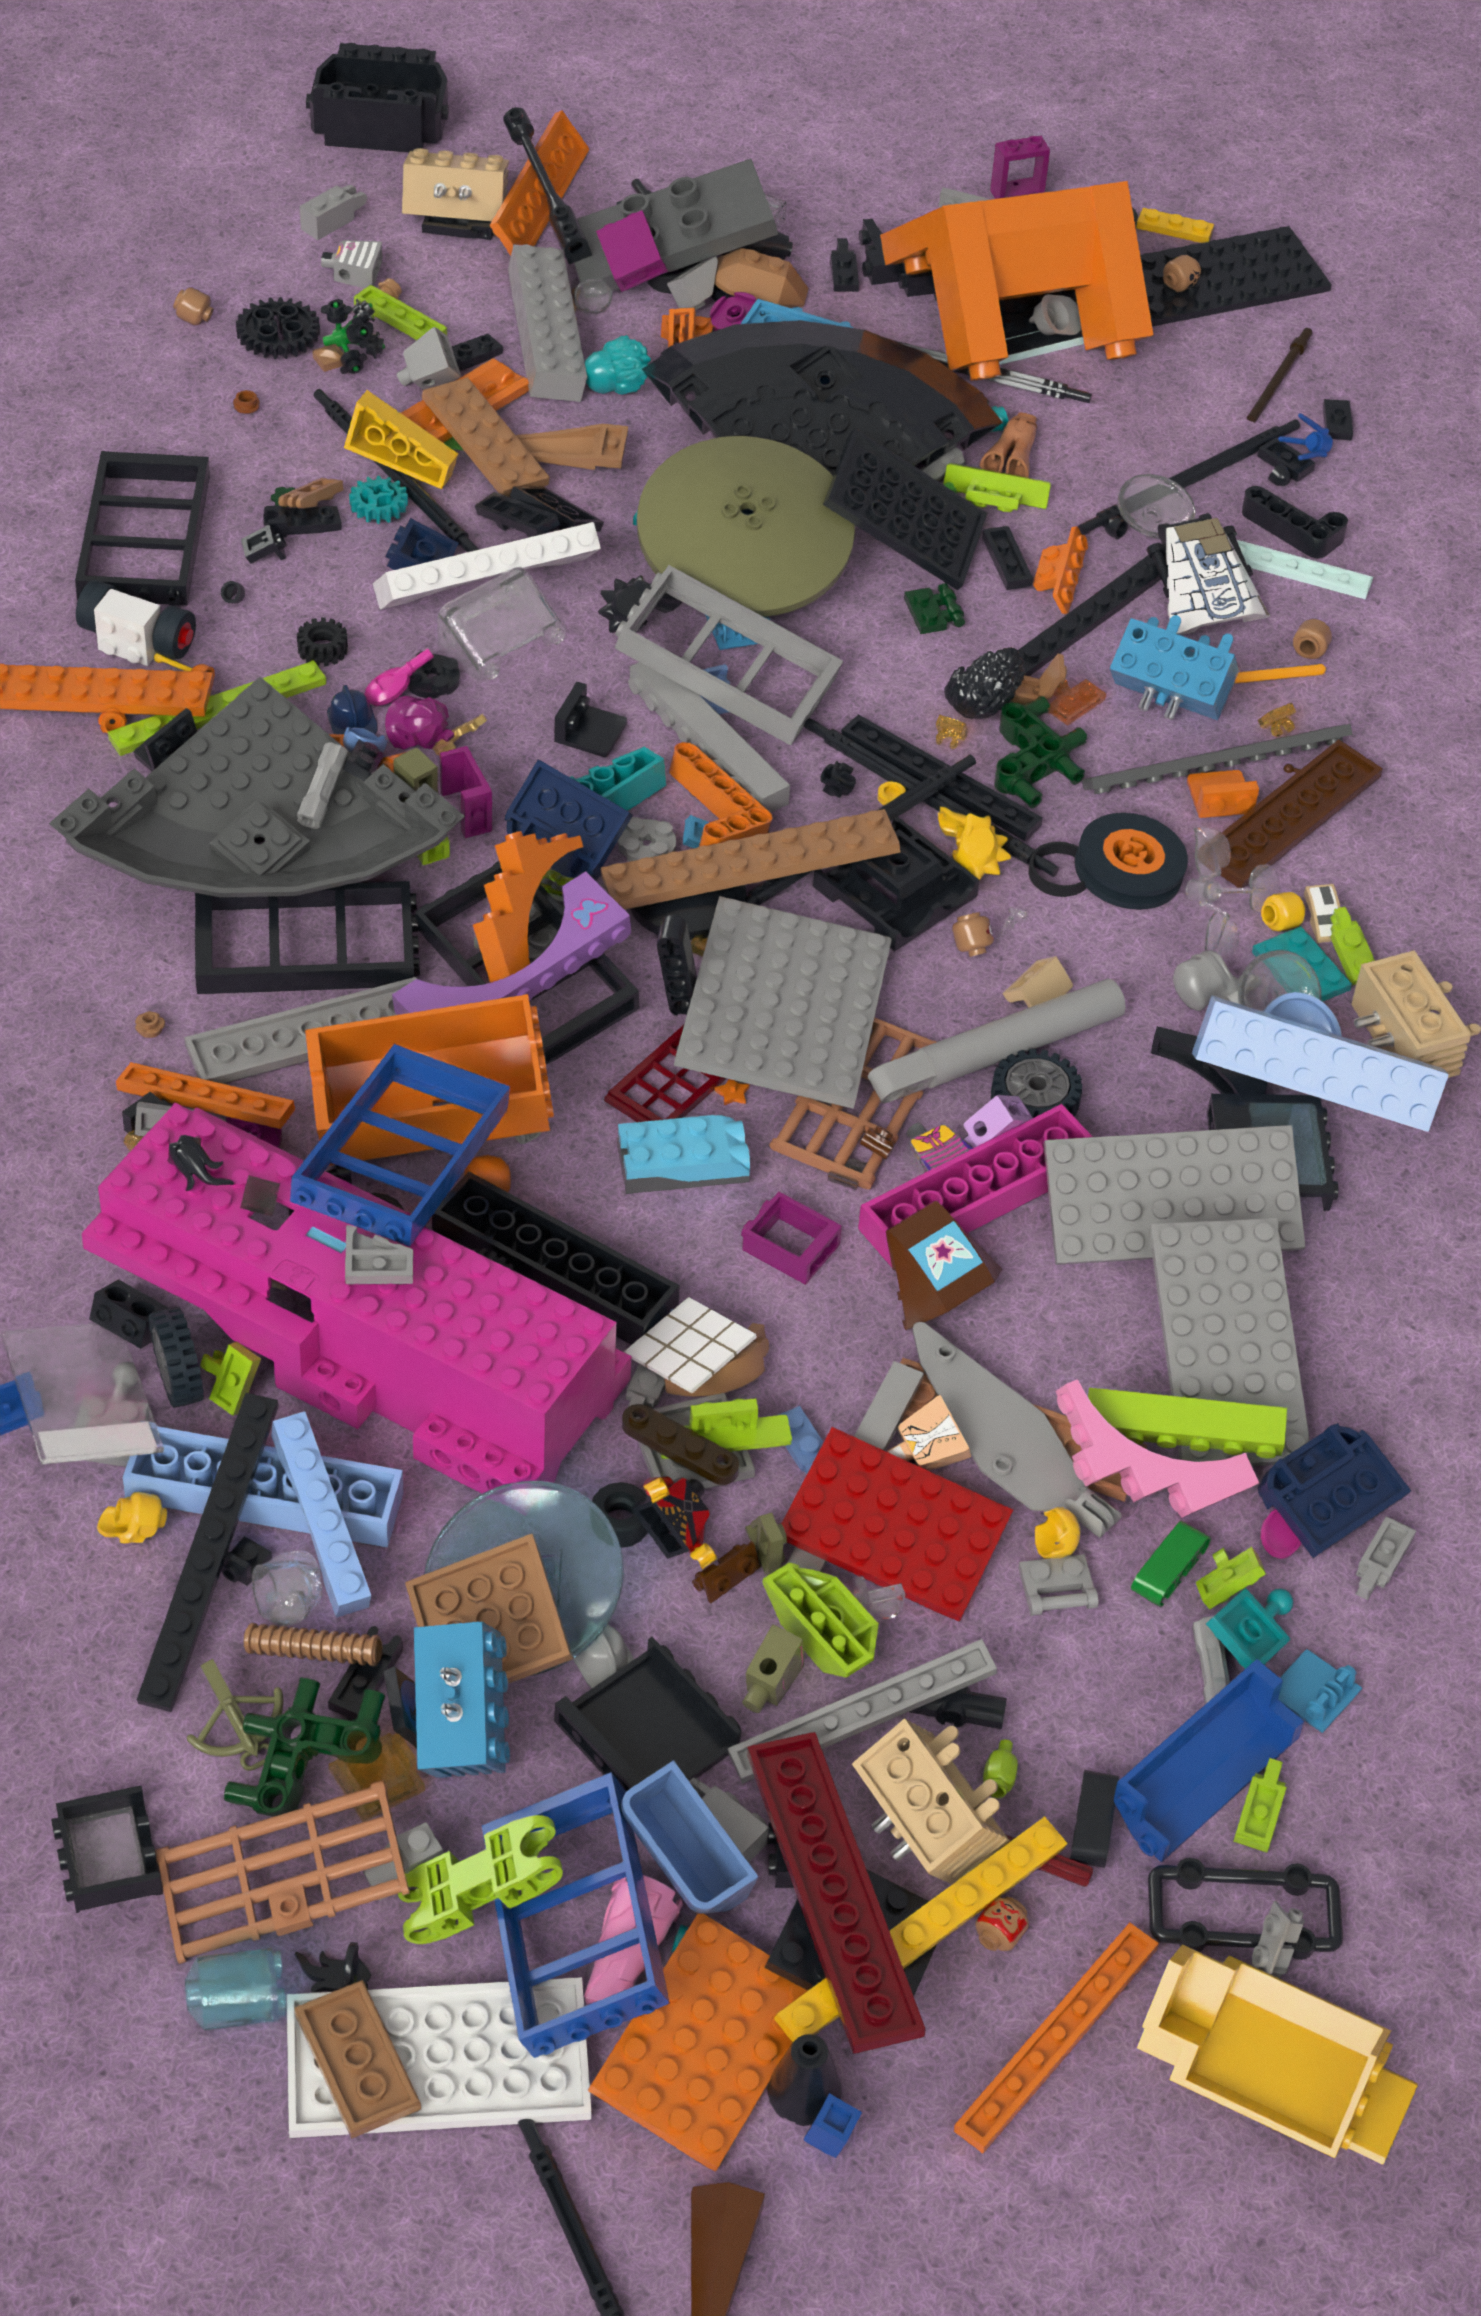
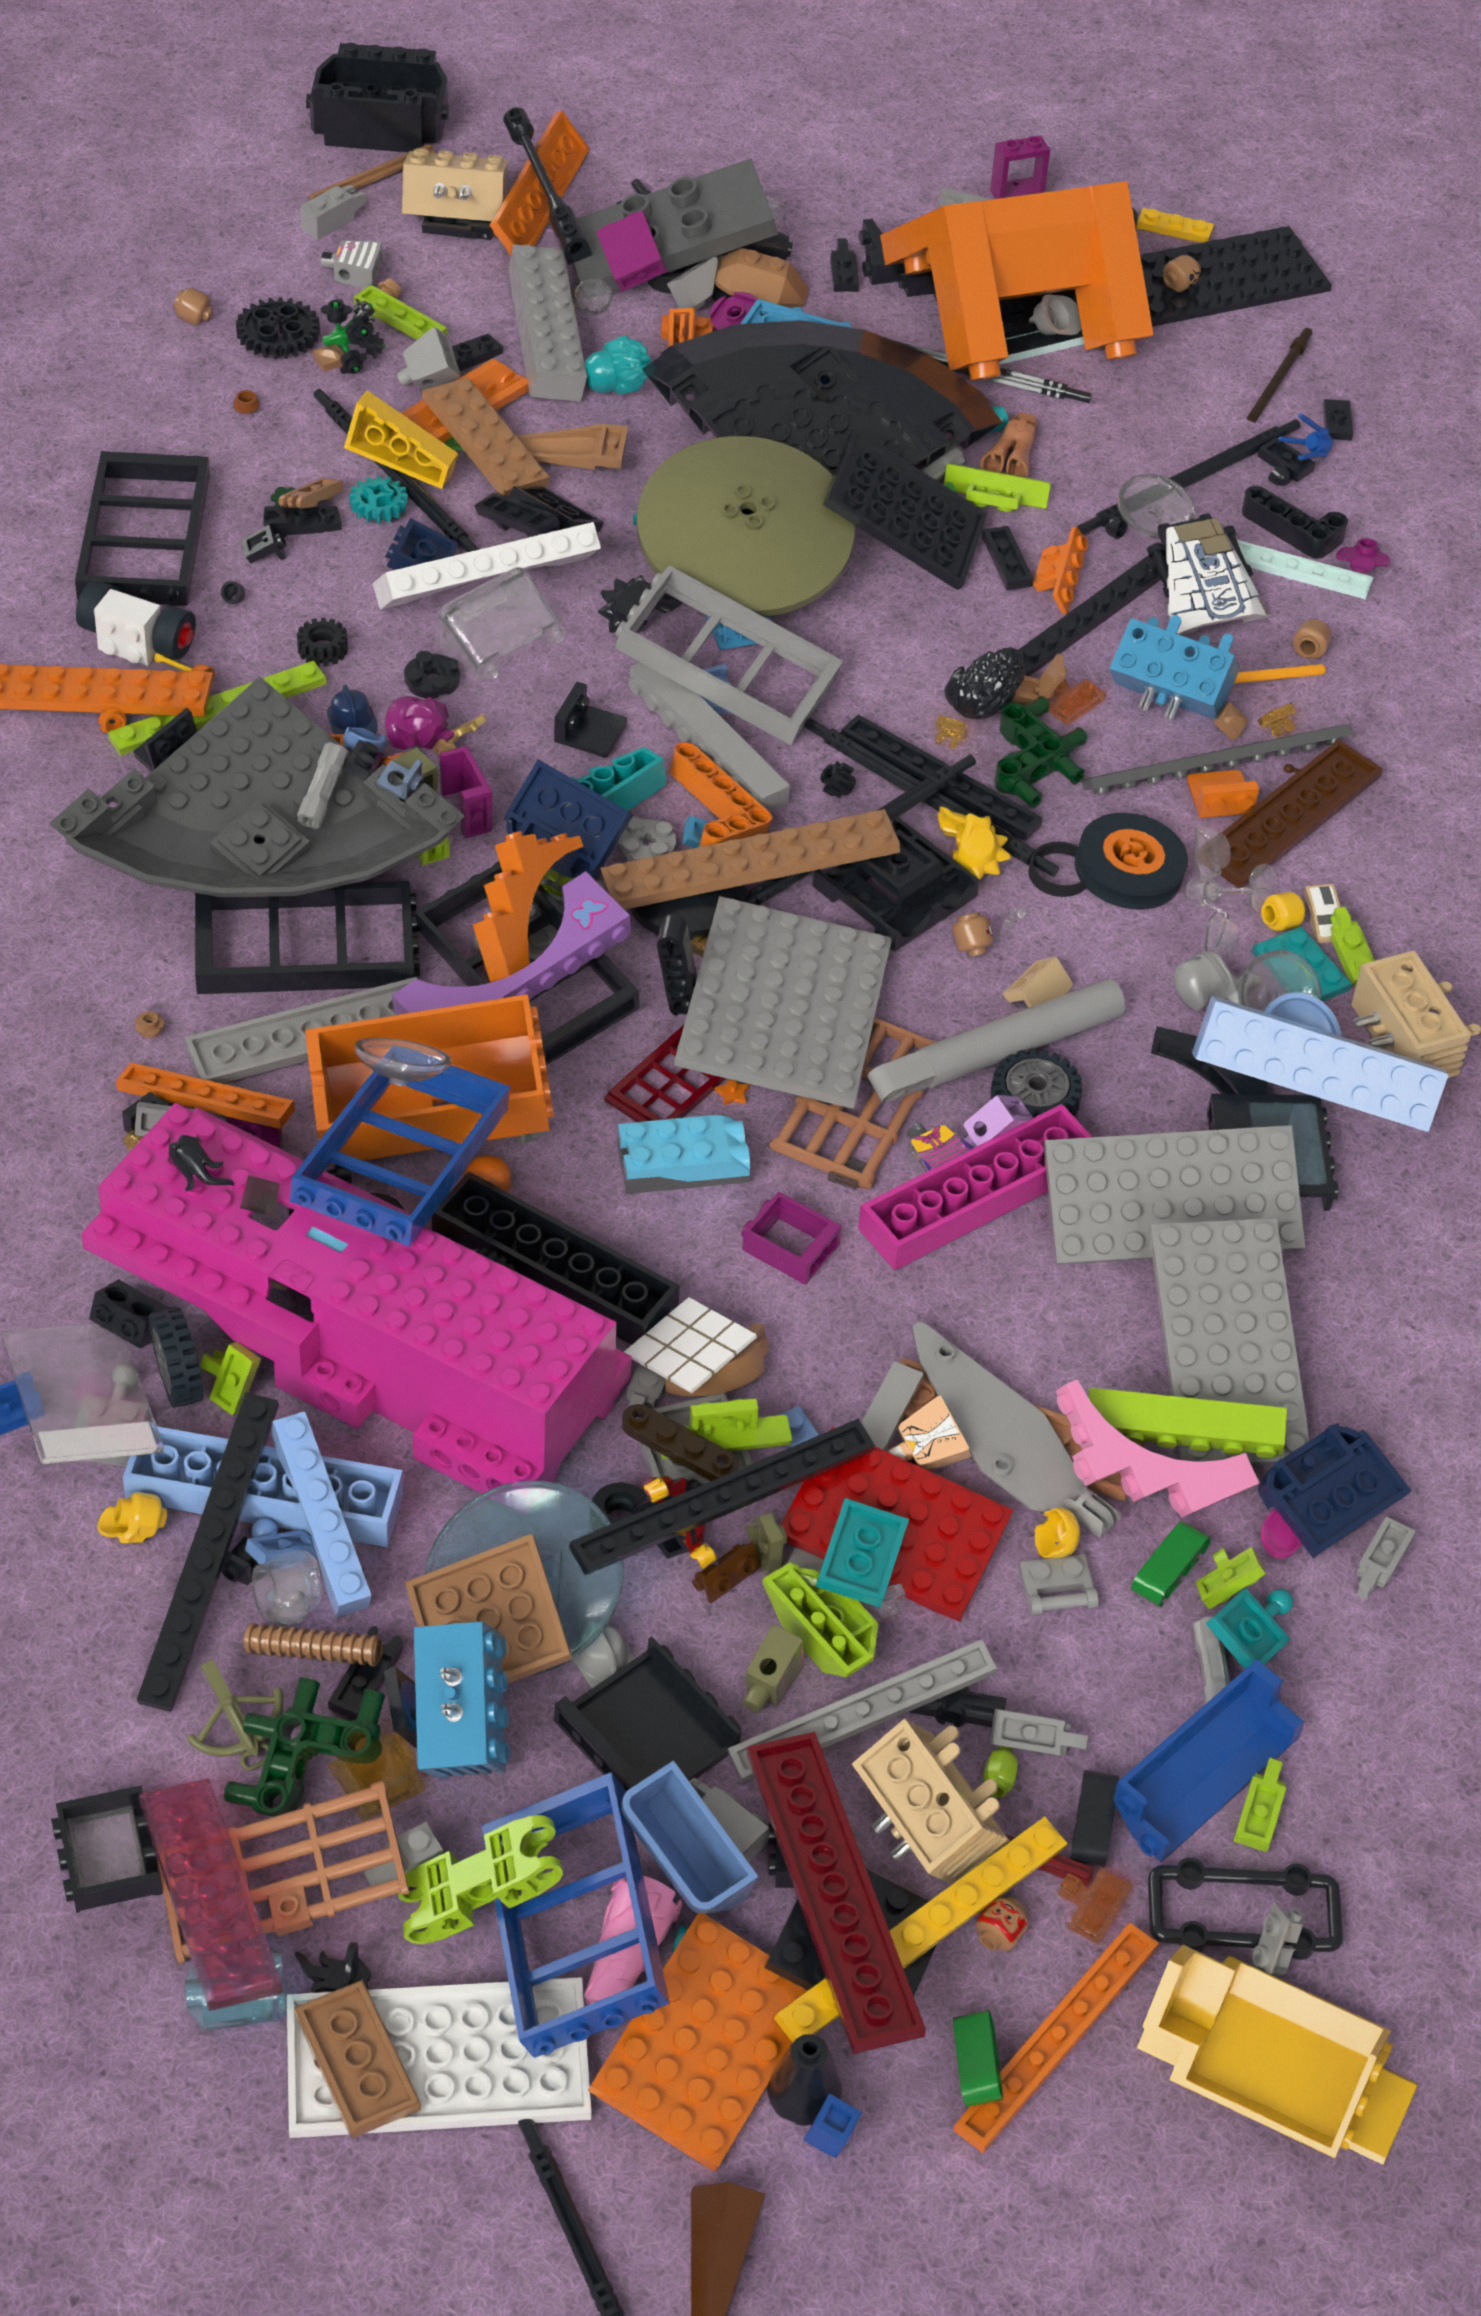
light grey wing [345,1225,413,1284] -> none
dark pink piece [364,648,434,706] -> none
reddish brown plate [860,1126,896,1160] -> none
yellow tile [877,782,906,805] -> none
reddish brown wedge [885,1200,1002,1330] -> none
dark green plate [904,583,965,634] -> none
dark azure hinge [1278,1649,1362,1733] -> none
none -> clear pink plate [139,1778,283,2011]
none -> medium blue plate [245,1518,318,1568]
none -> medium nougat axle [309,144,435,200]
none -> clear dish [355,1038,451,1086]
none -> sand blue bracket [377,759,424,801]
none -> black plate [568,1419,875,1576]
none -> teal plate [816,1498,909,1608]
none -> green beam [953,2010,1003,2107]
none -> light grey hinge [990,1709,1088,1756]
none -> clear orange plate [1058,1868,1133,1945]
none -> medium nougat tile [1213,701,1249,740]
none -> magenta plate [1336,538,1390,573]

